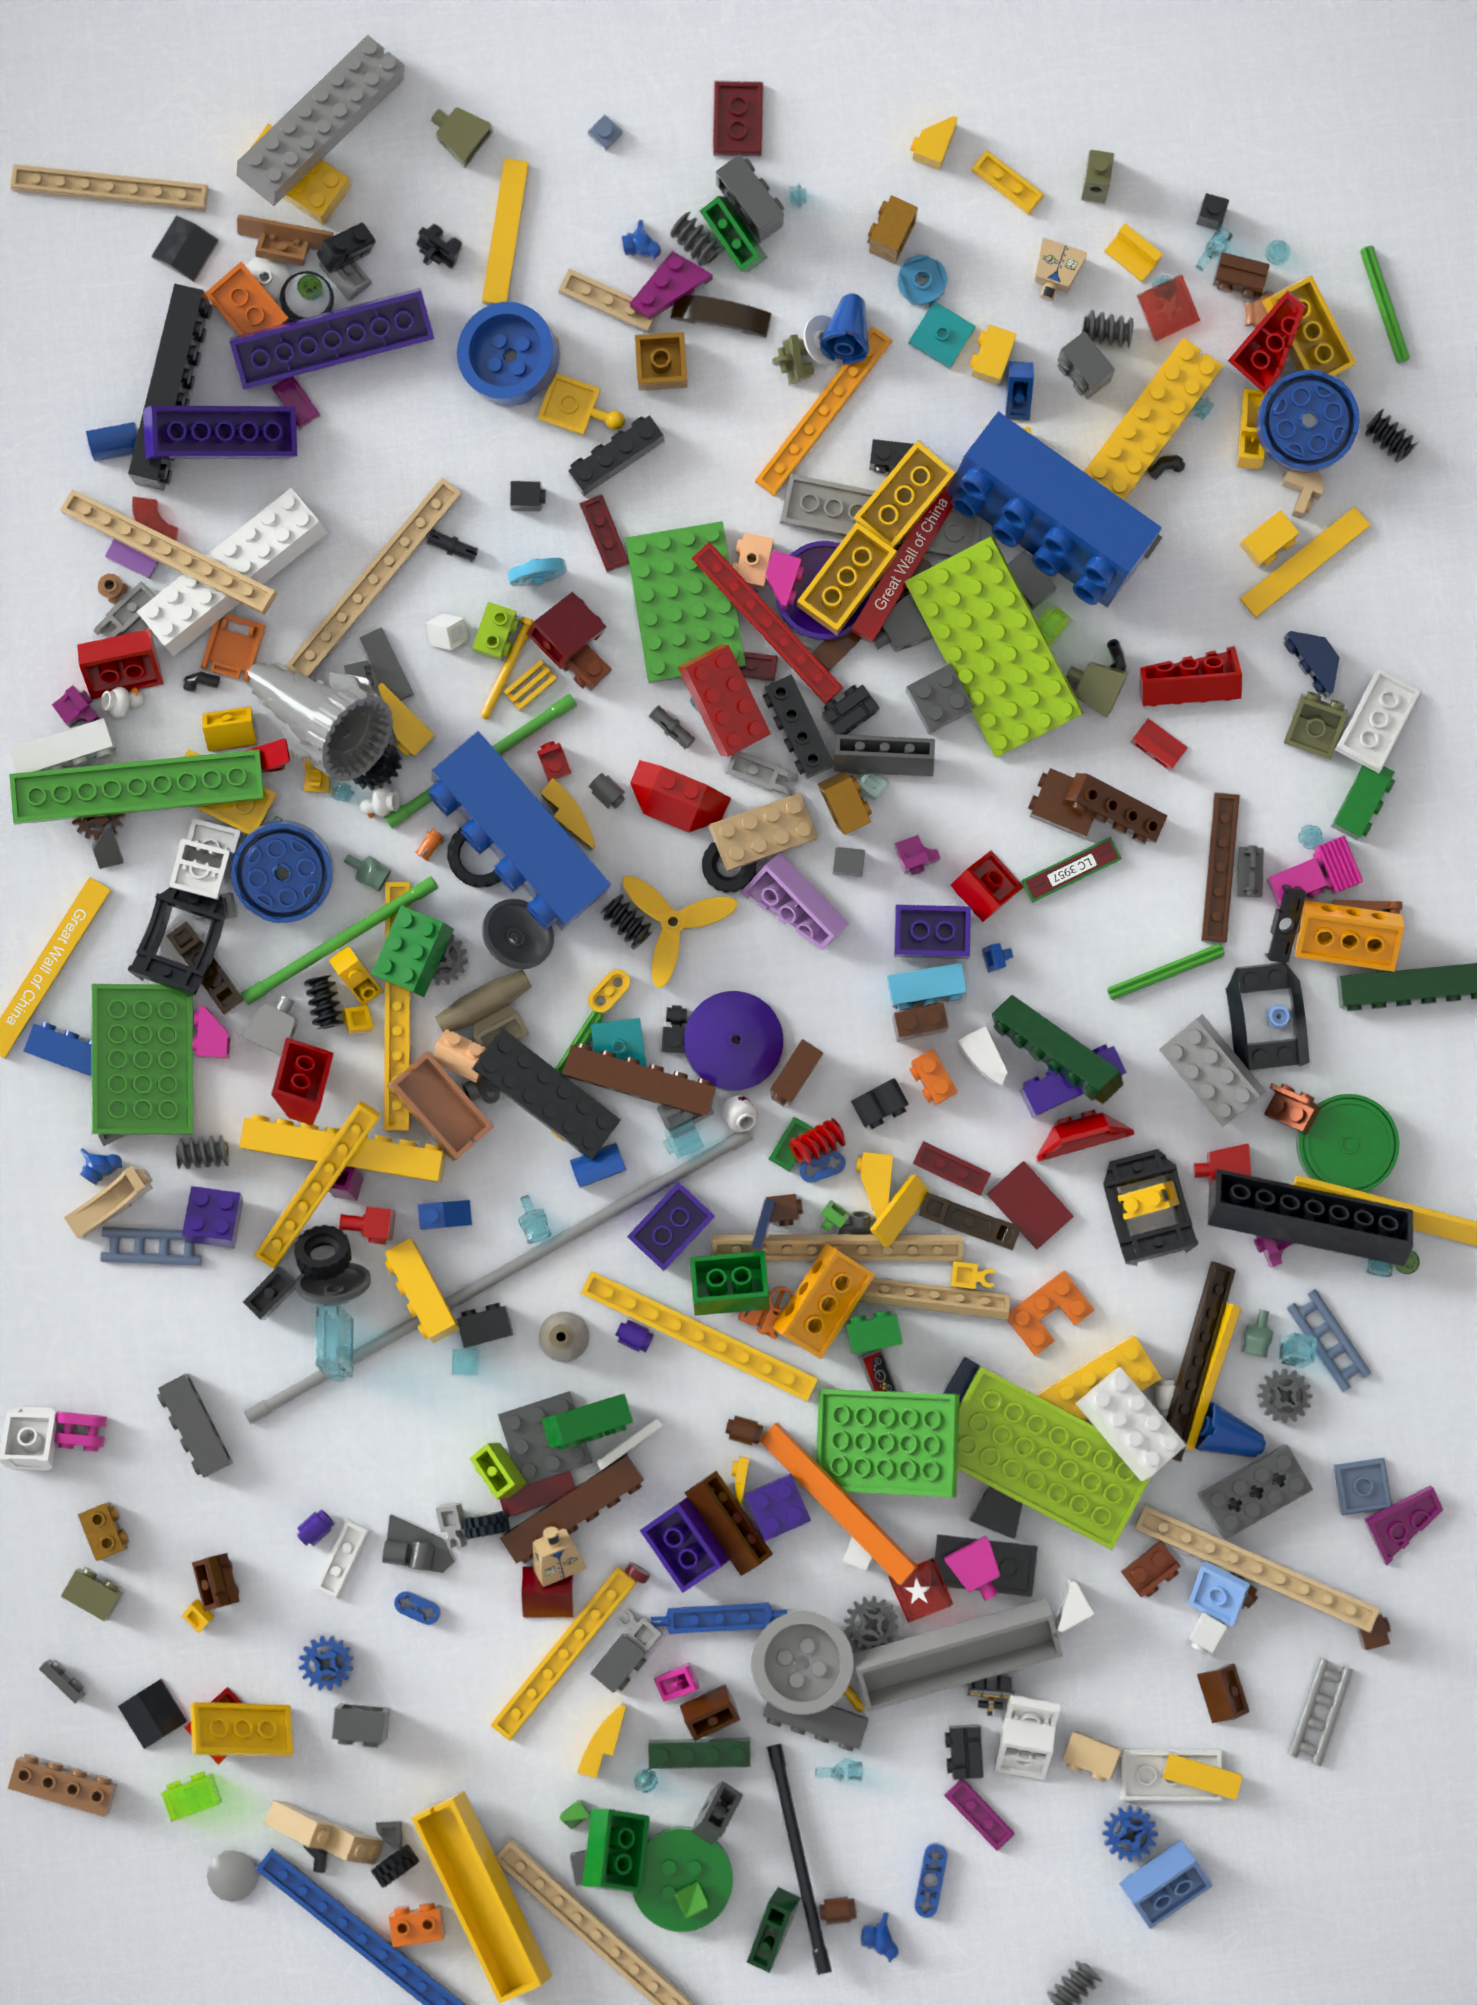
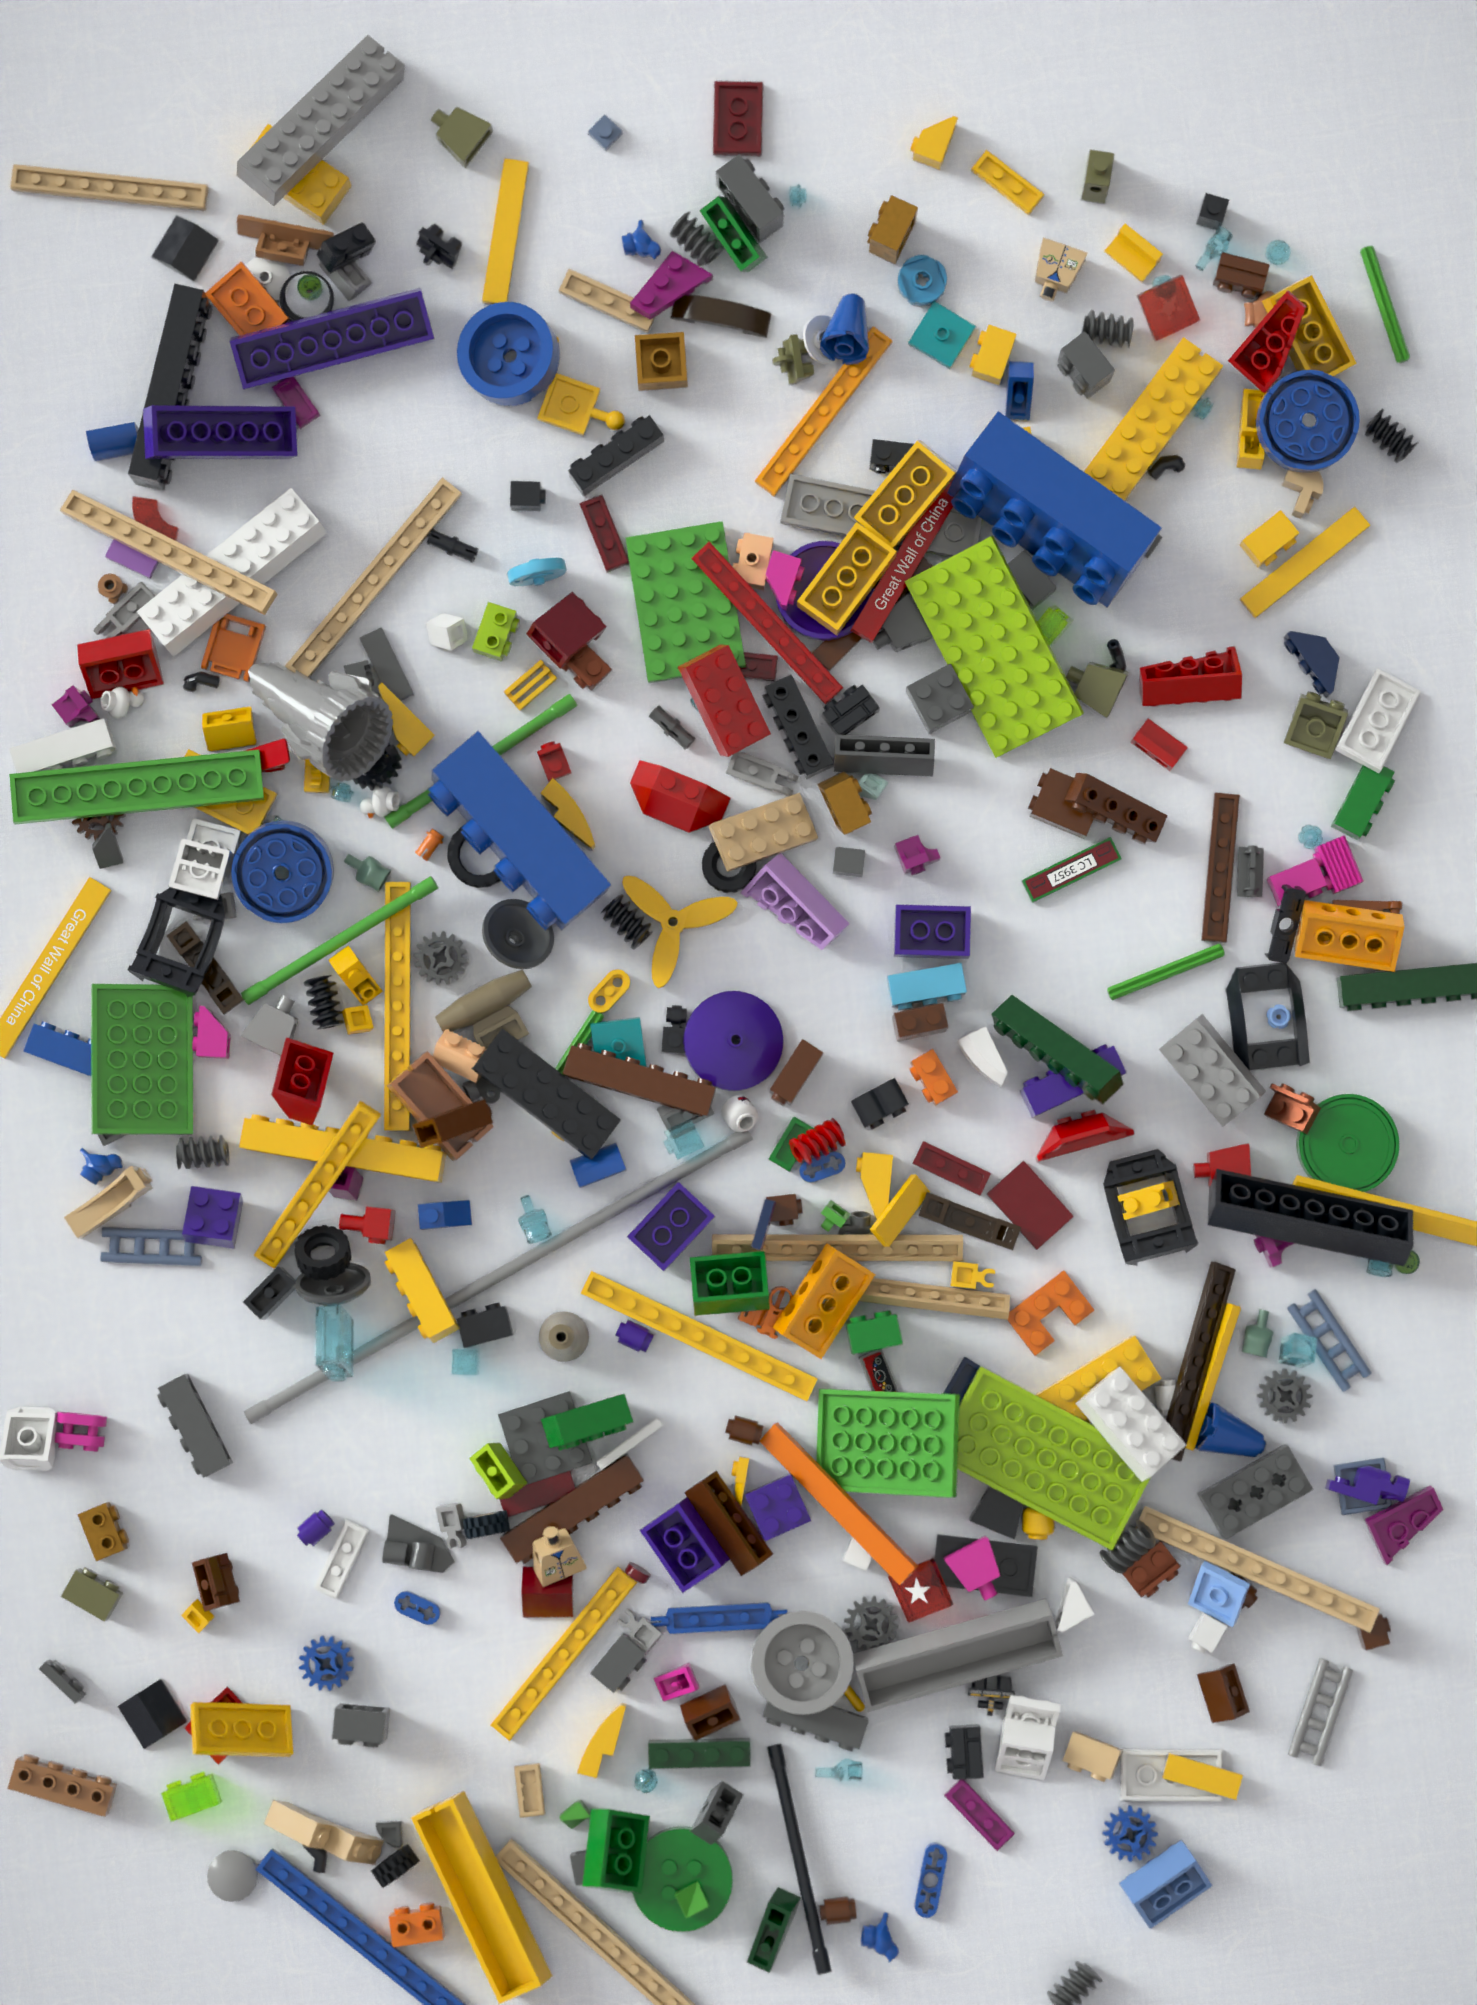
green brick [371,905,454,997] -> none
yellow bar [481,616,534,720] -> none
dark grey brick [589,773,625,809] -> none
red slope [950,850,1024,922] -> none
blue tile [982,943,1014,973] -> none
none -> reddish brown brick [412,1099,493,1148]
none -> tan plate [514,1763,545,1818]
none -> yellow head [1022,1507,1055,1540]
none -> dark grey piece [1099,1520,1156,1574]
none -> dark purple plate [1325,1466,1410,1505]

